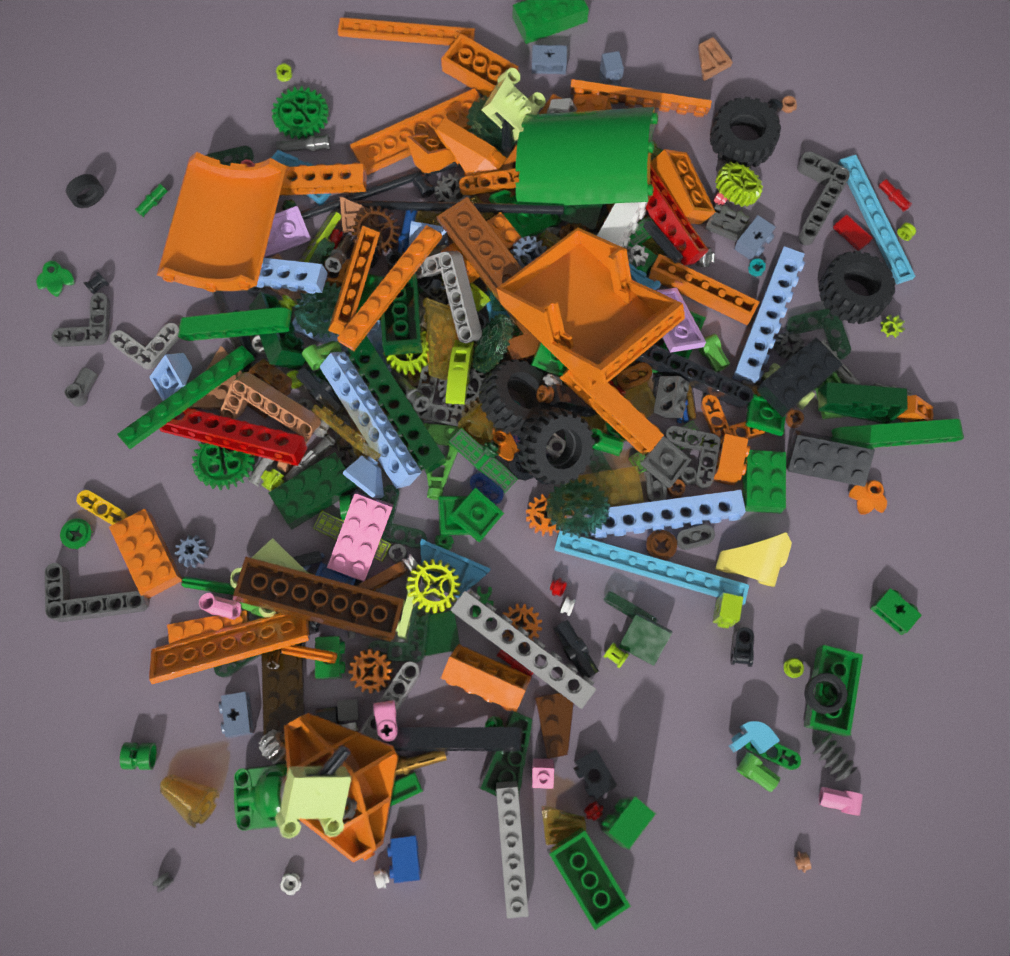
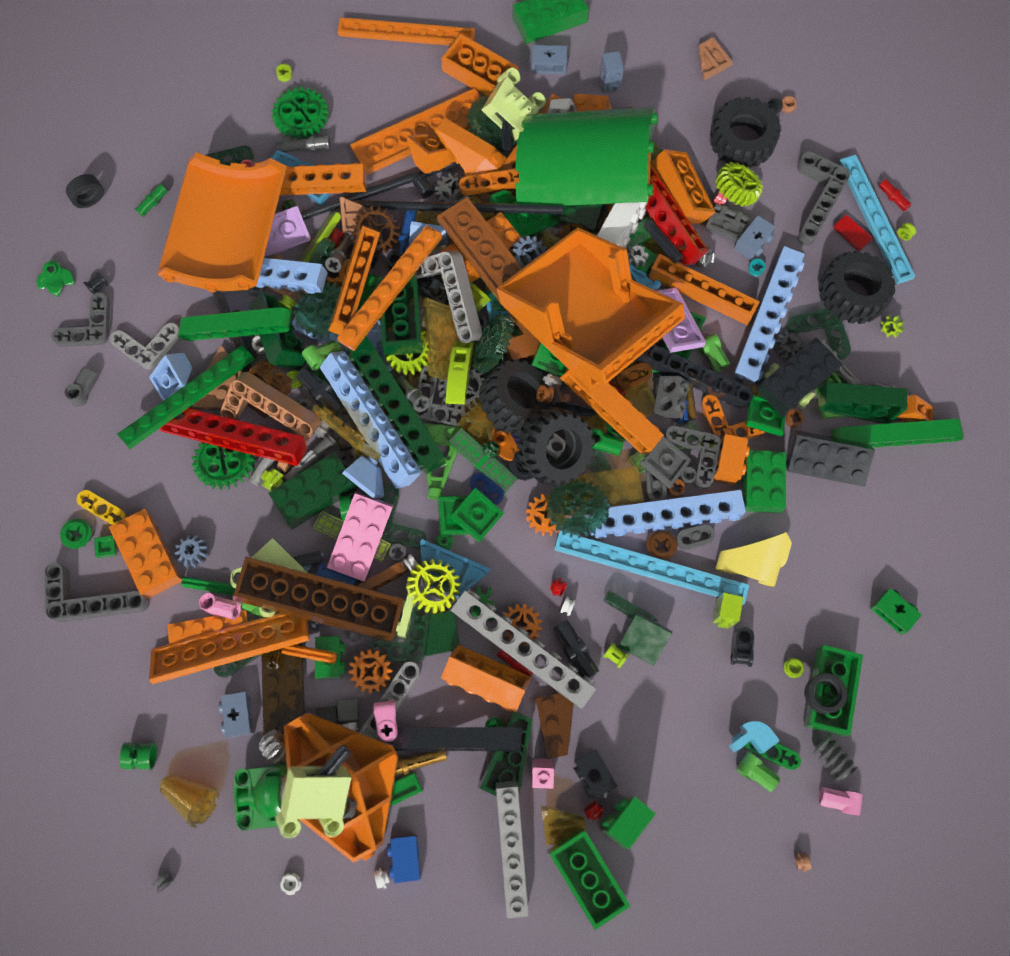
orange plate [571,79,712,117] -> none
orange plate [849,480,887,515] -> none
none -> green plate [94,535,117,559]

